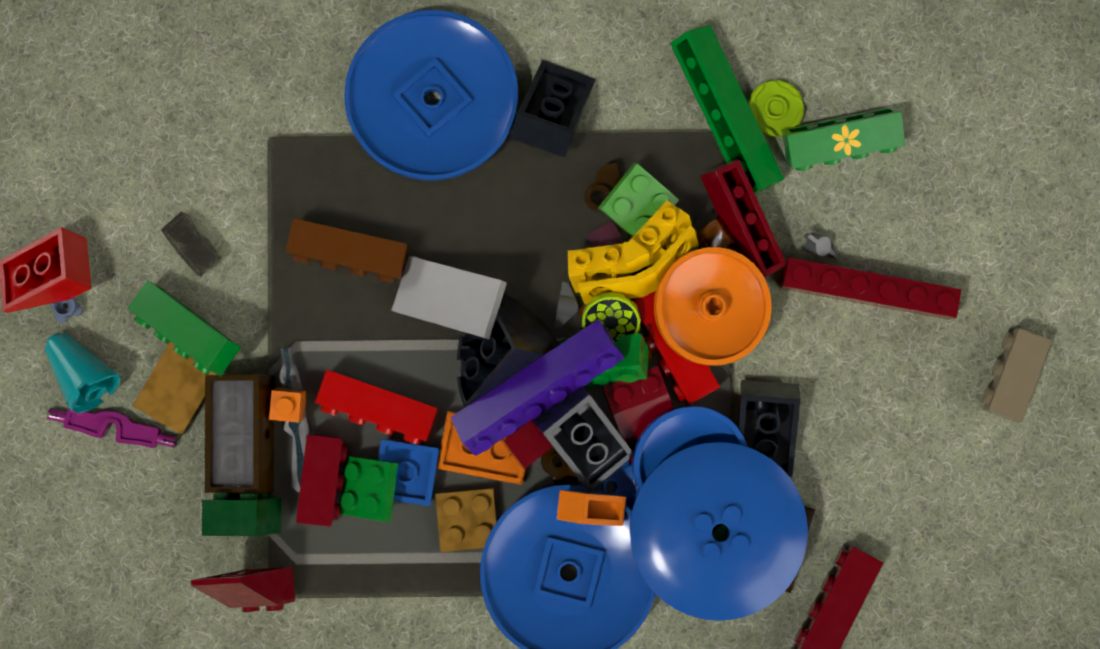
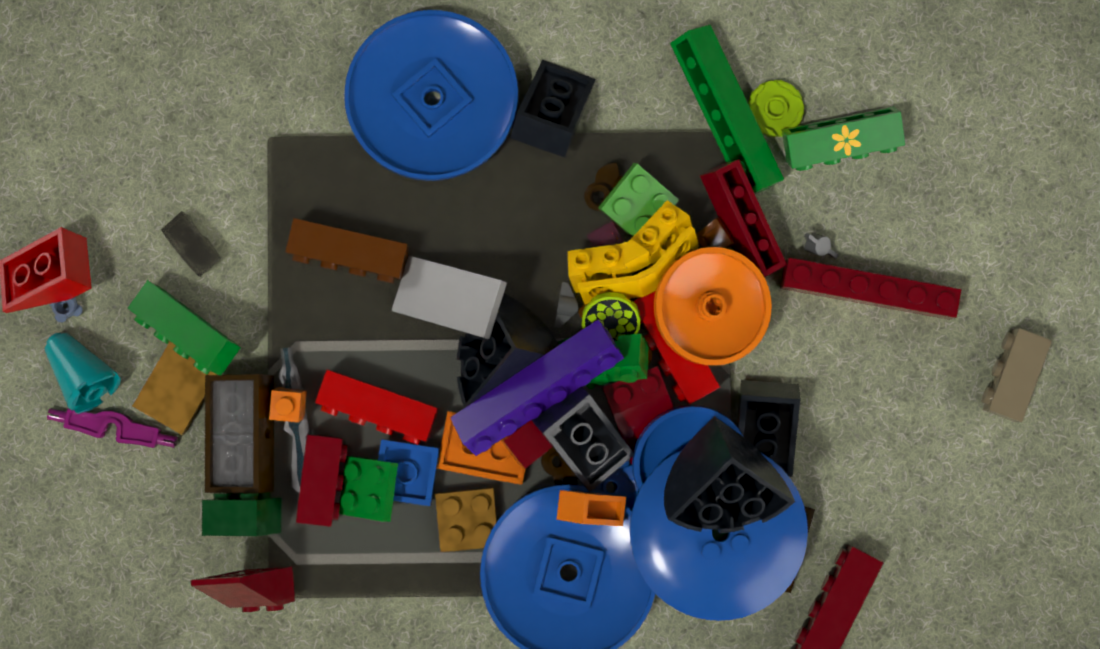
none -> black brick [664,416,795,533]

